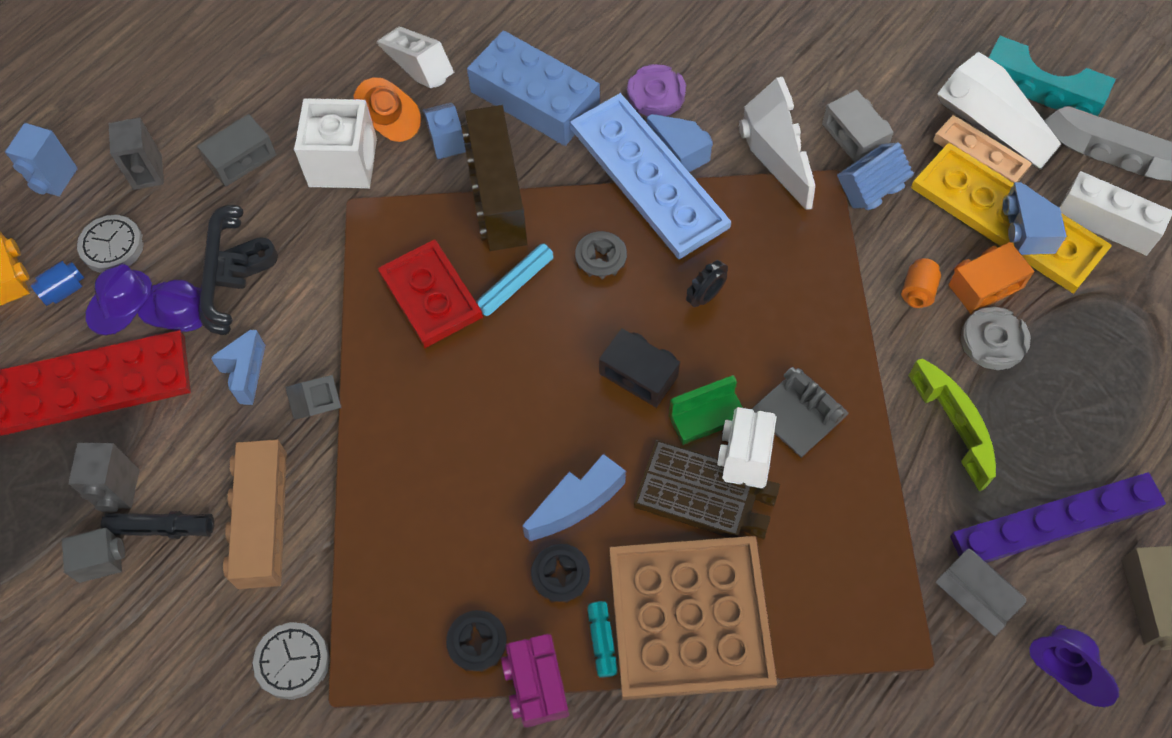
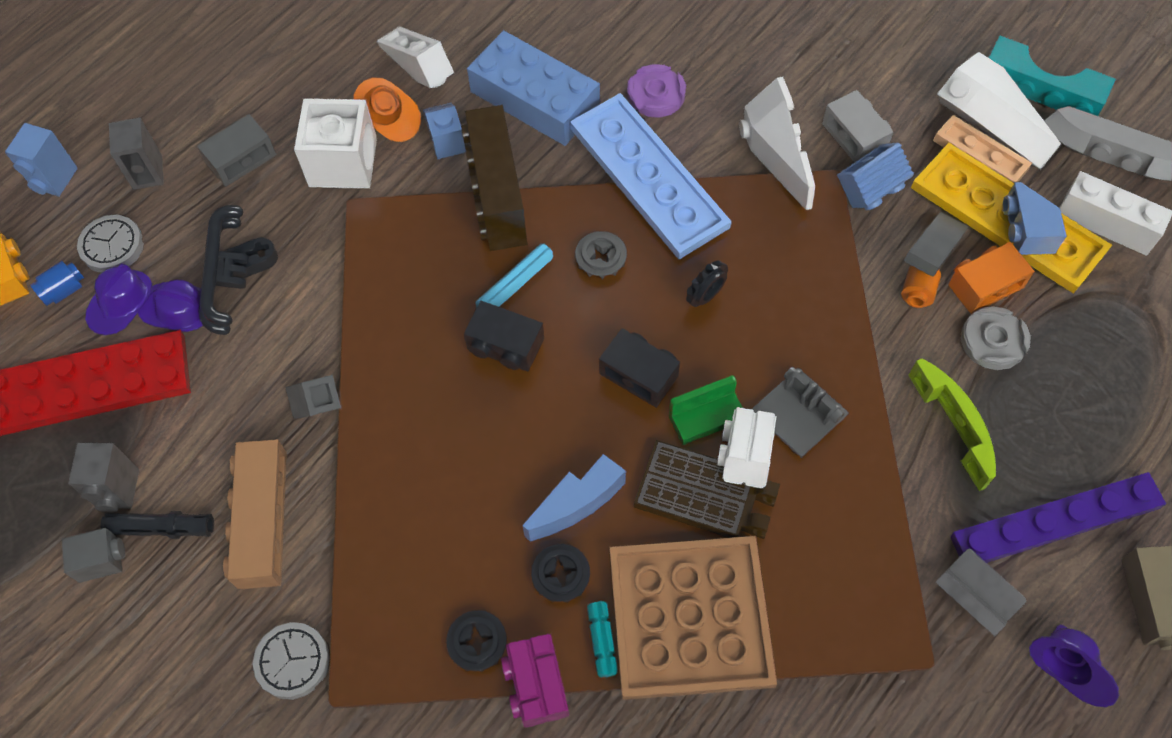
medium blue slope [211,330,265,405] -> none
red plate [378,239,483,348] -> none
medium blue slope [647,114,713,172] -> none
none -> black brick [464,301,545,372]
none -> dark grey tile [904,212,969,277]

